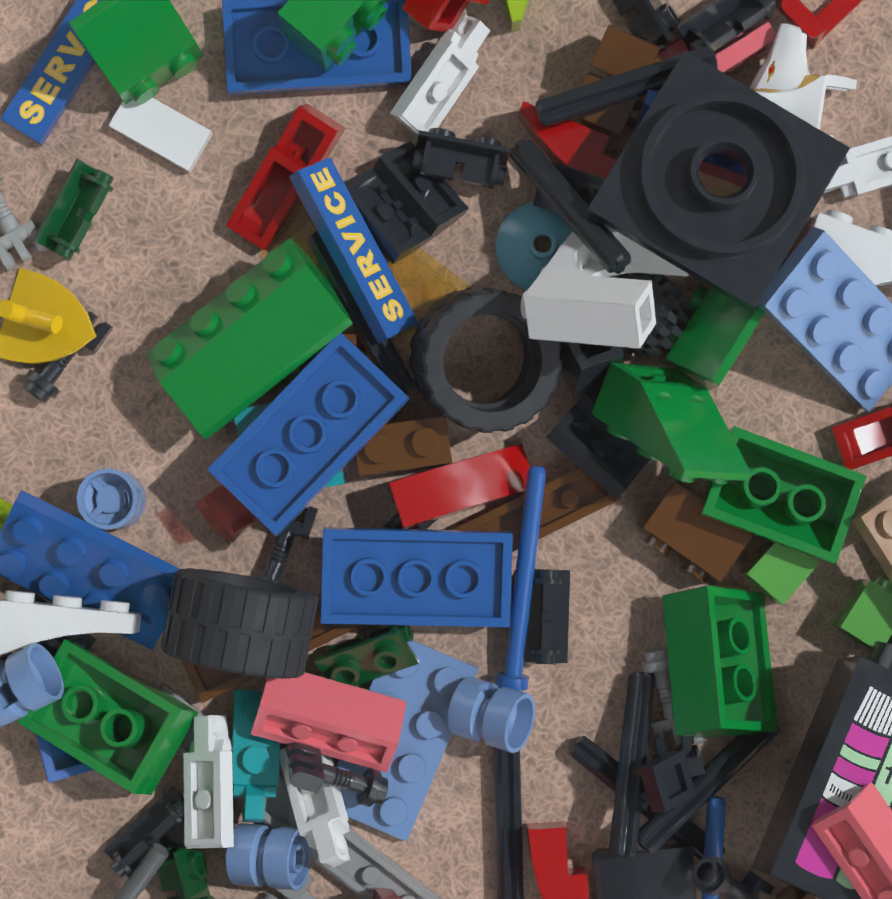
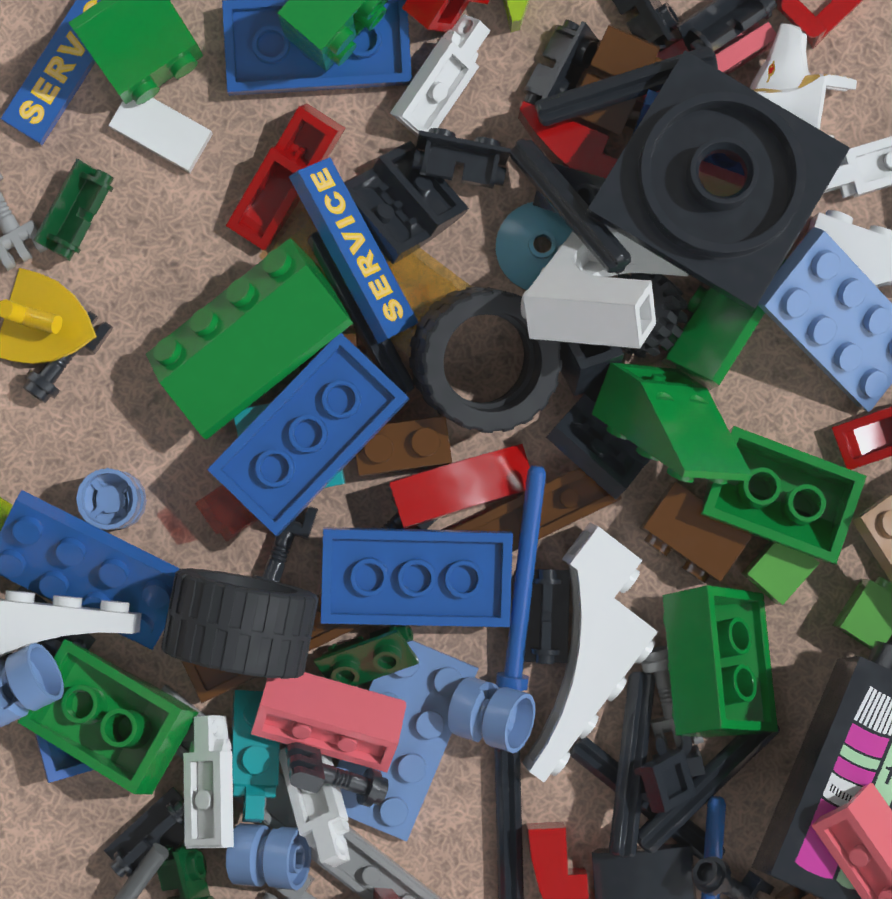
none -> white arch [522,522,658,782]
none -> black hinge [523,19,599,106]

